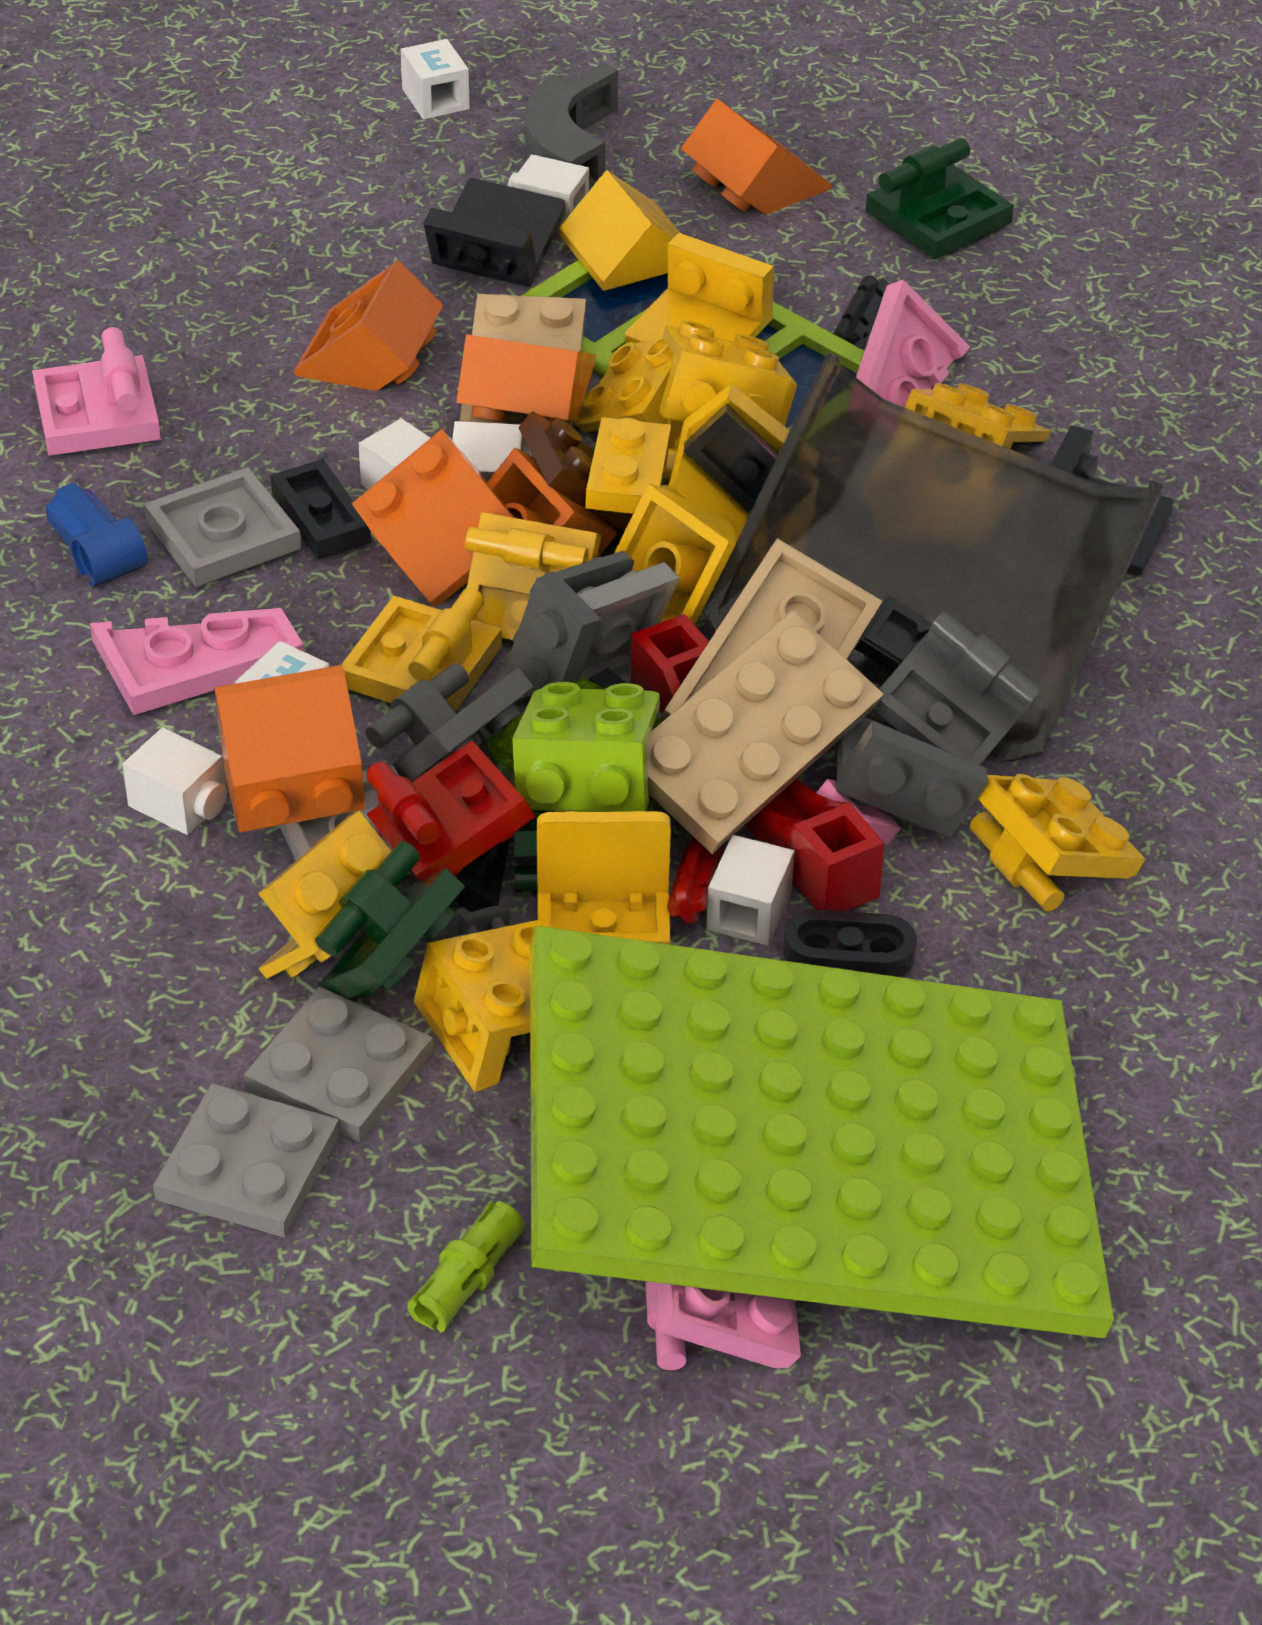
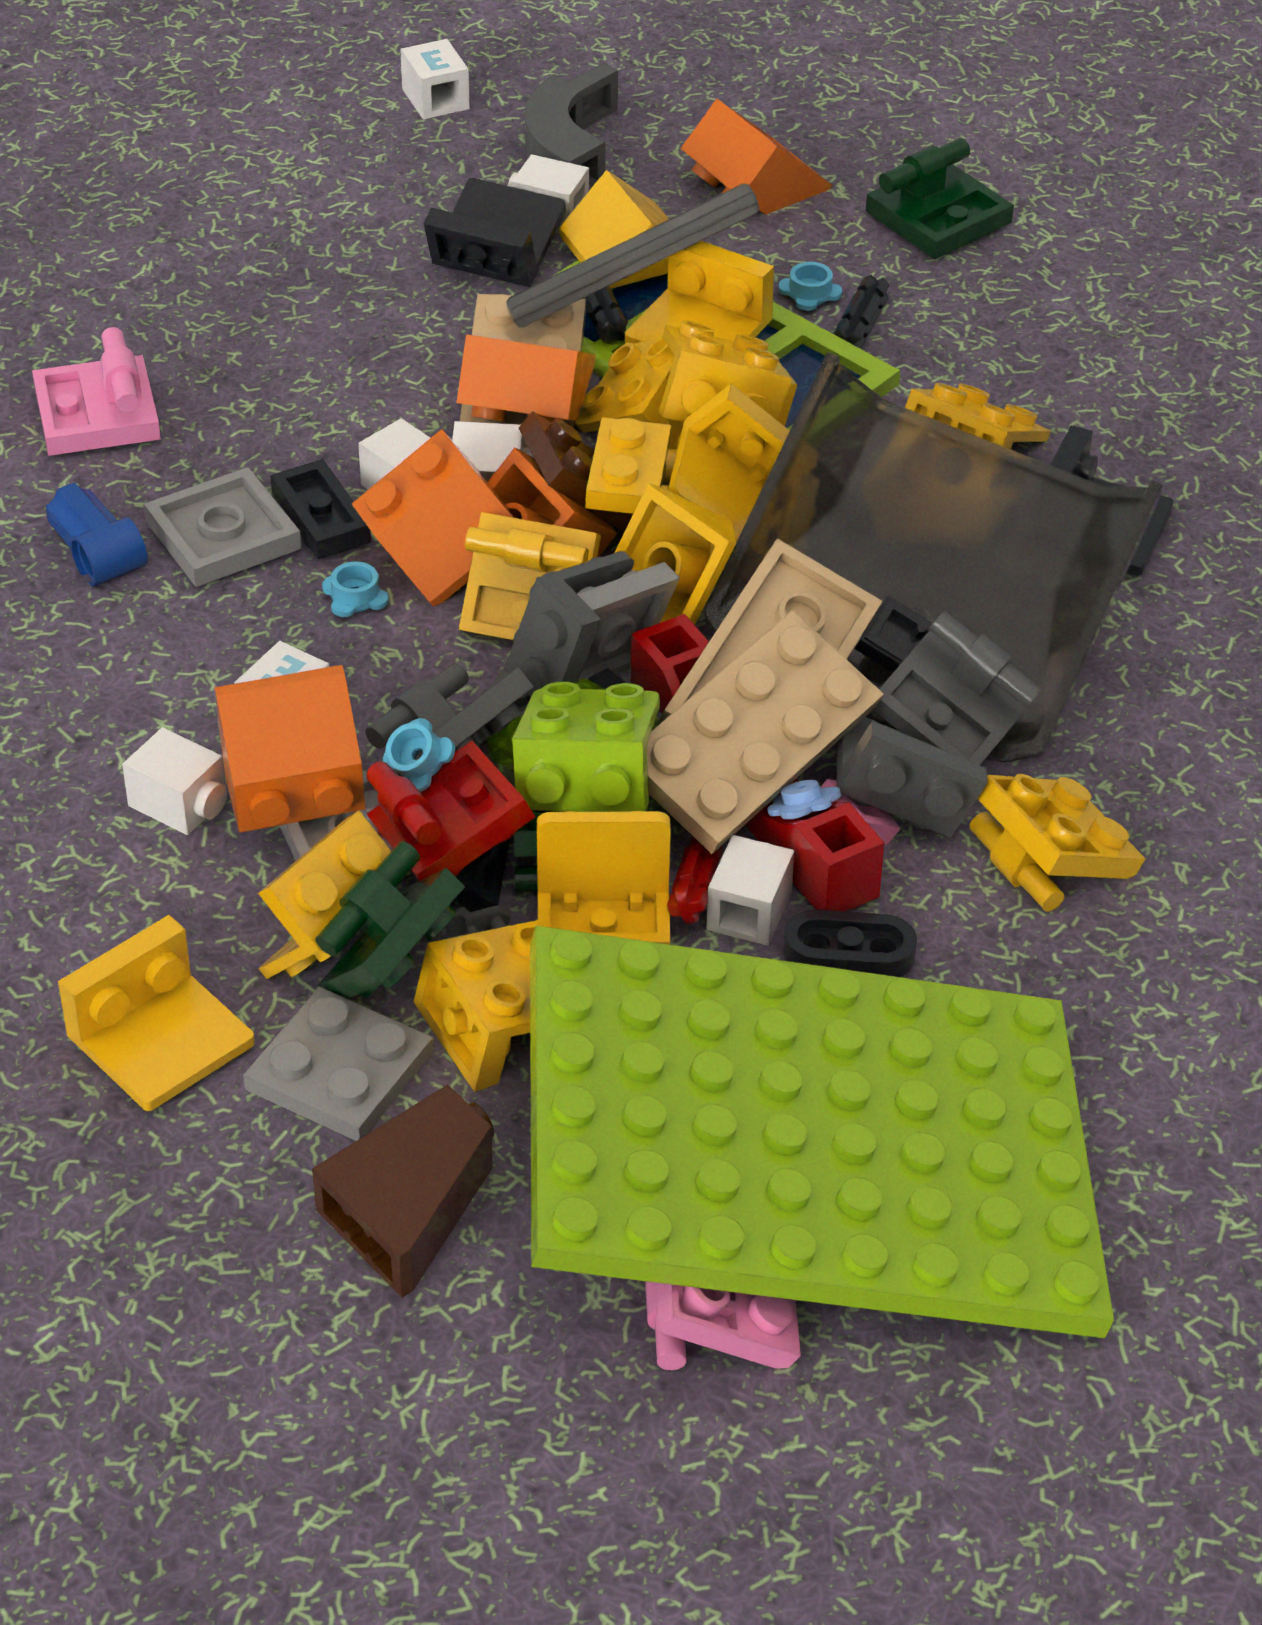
bright pink wing [90,608,304,715] -> none
light grey plate [153,1083,340,1238] -> none
orange slope [293,260,444,391] -> none
yellow plate [341,588,502,712] -> none
lime pin [407,1201,525,1333] -> none
black plate [684,403,809,529] -> none
bright pink wing [844,280,970,444] -> none
none -> yellow bracket [58,915,255,1111]
none -> reddish brown slope [312,1084,494,1298]
none -> medium azure plate [322,561,389,617]
none -> medium azure plate [383,718,455,792]
none -> dark grey axle [506,184,759,328]
none -> black axle [583,286,628,344]
none -> light blue plant [767,780,841,819]
none -> medium azure plate [779,262,842,311]

